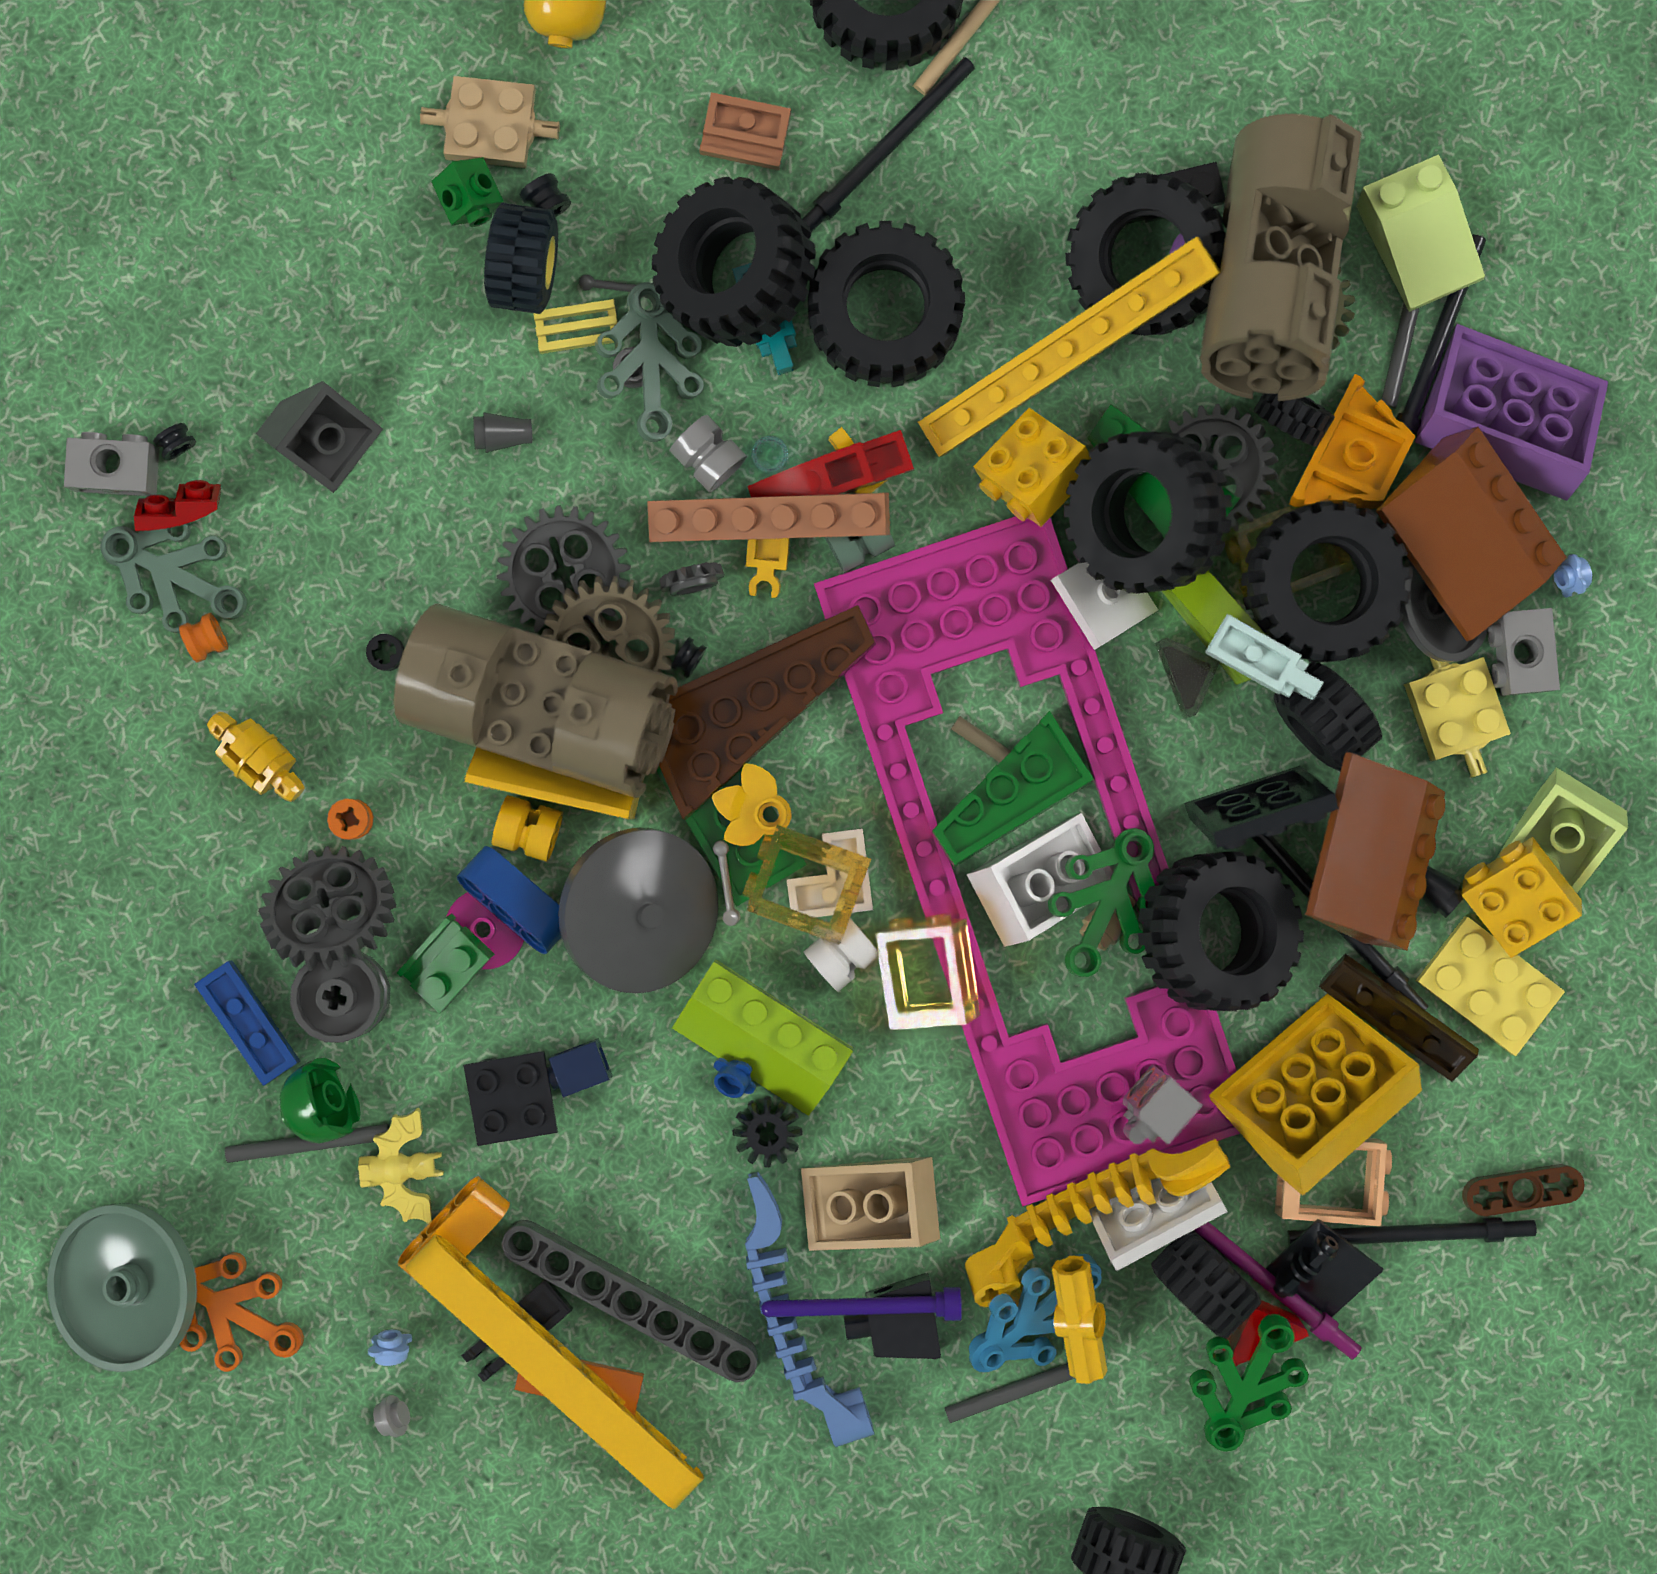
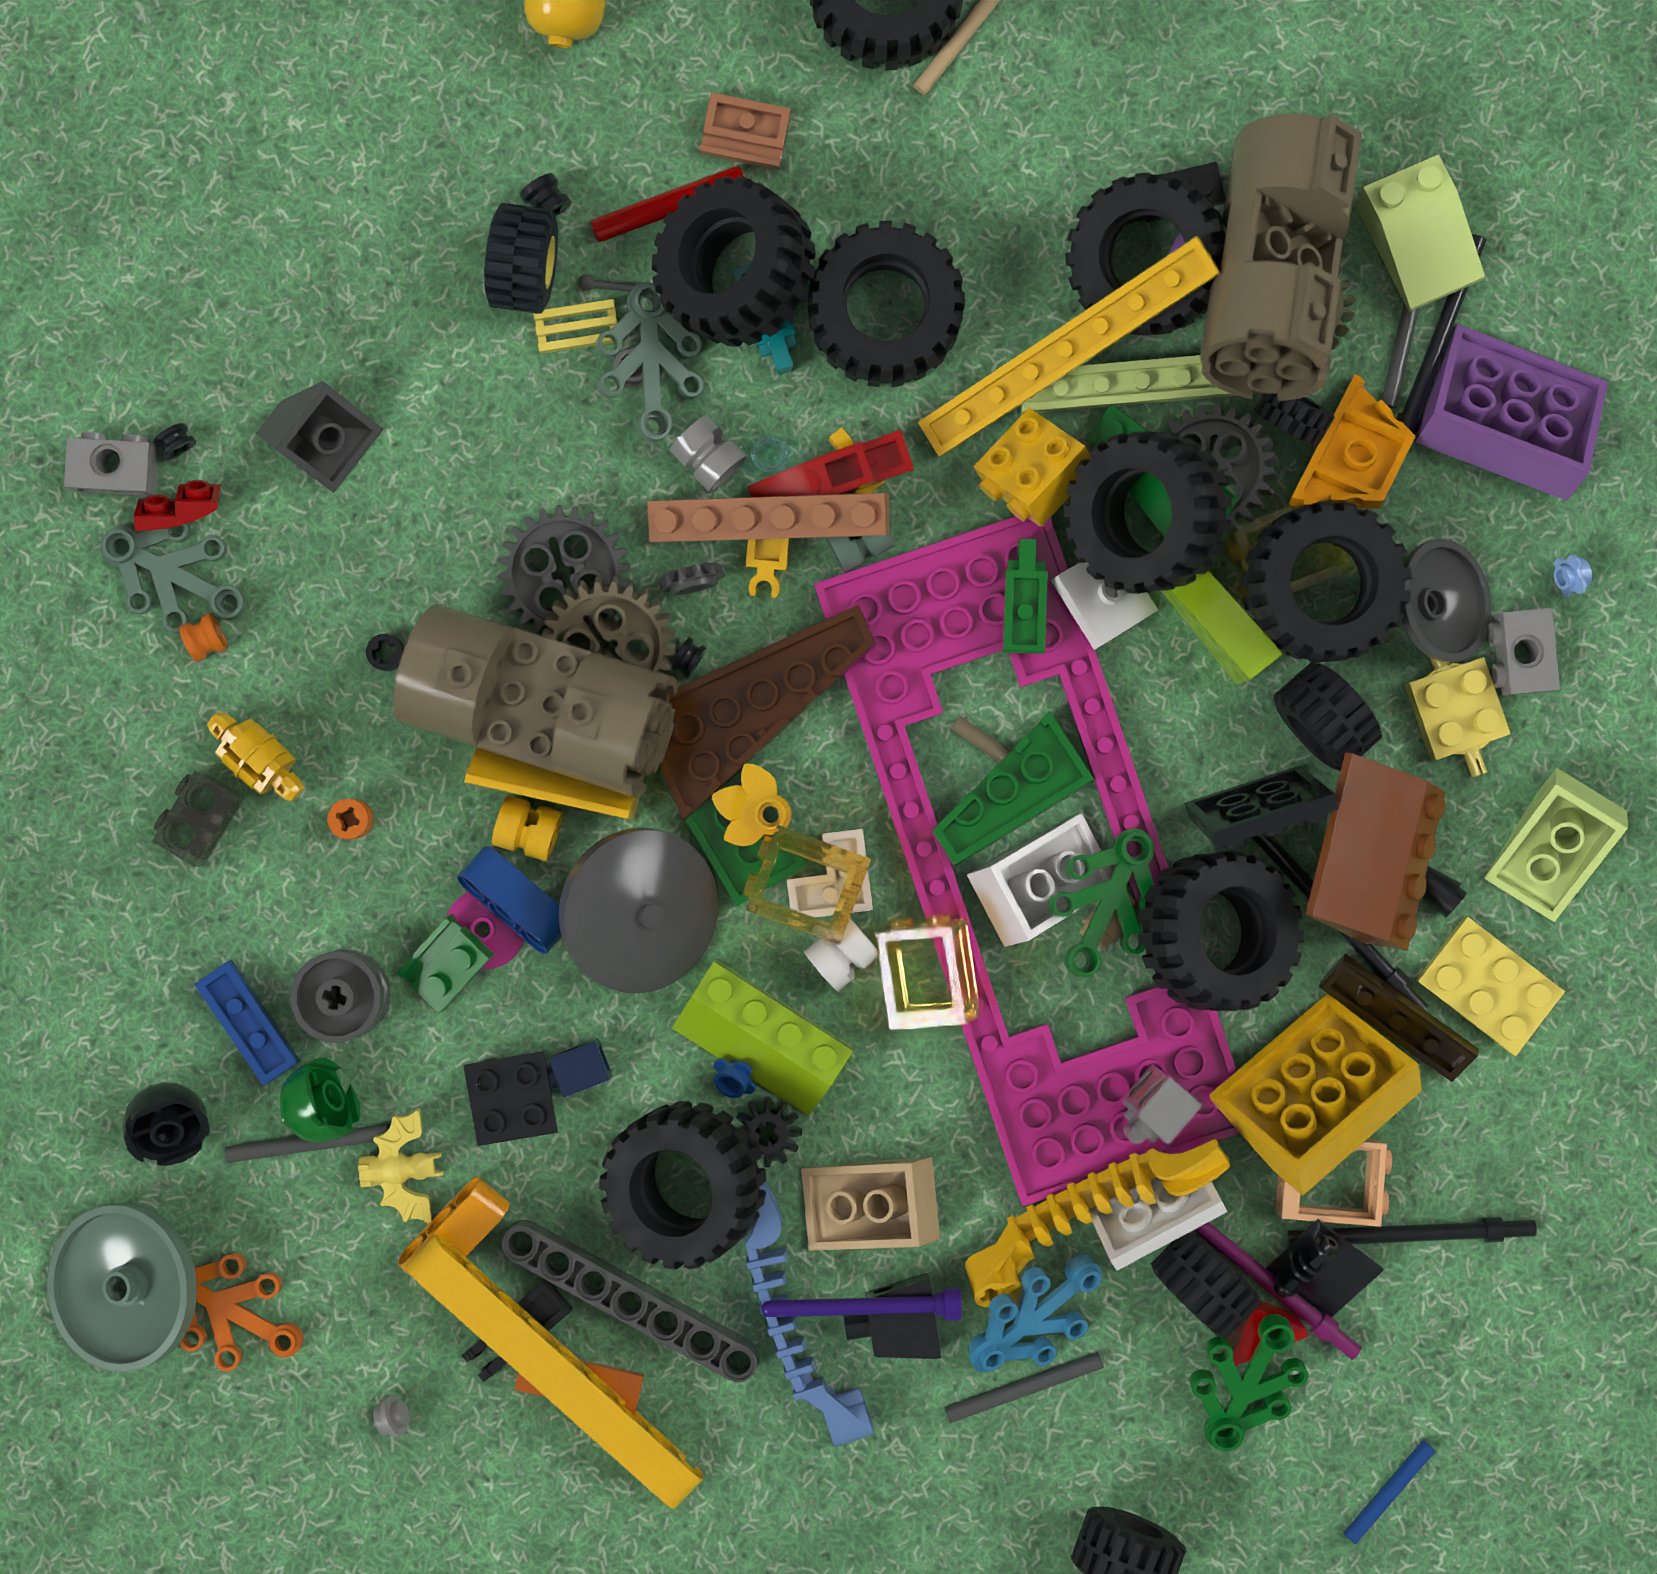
dark grey gear [259,846,396,971] -> none
light blue plate [368,1329,412,1366] -> none
tan plate [420,76,560,168] -> none
green brick [431,157,504,227] -> none
dark grey cone [473,412,532,453] -> none
light grey hinge [713,840,740,926] -> none
black bar [802,57,975,233] -> none
yellow piece [1052,1256,1108,1384] -> none
clear smoke slope [1154,638,1220,719] -> none
light aqua hinge [1205,615,1323,700] -> none
dark orange slope [1376,427,1567,641] -> none
yellow brick [1461,837,1582,958] -> none
reddish brown beam [1462,1164,1585,1216] -> none
none -> black cylinder [123,1082,210,1166]
none -> clear smoke brick [152,771,246,867]
none -> red axle [591,166,744,242]
none -> black tyre [599,1101,767,1270]
none -> green hinge [1002,539,1048,654]
none -> yellowish green plate [1020,355,1261,414]
none -> blue bar [1343,1440,1436,1544]

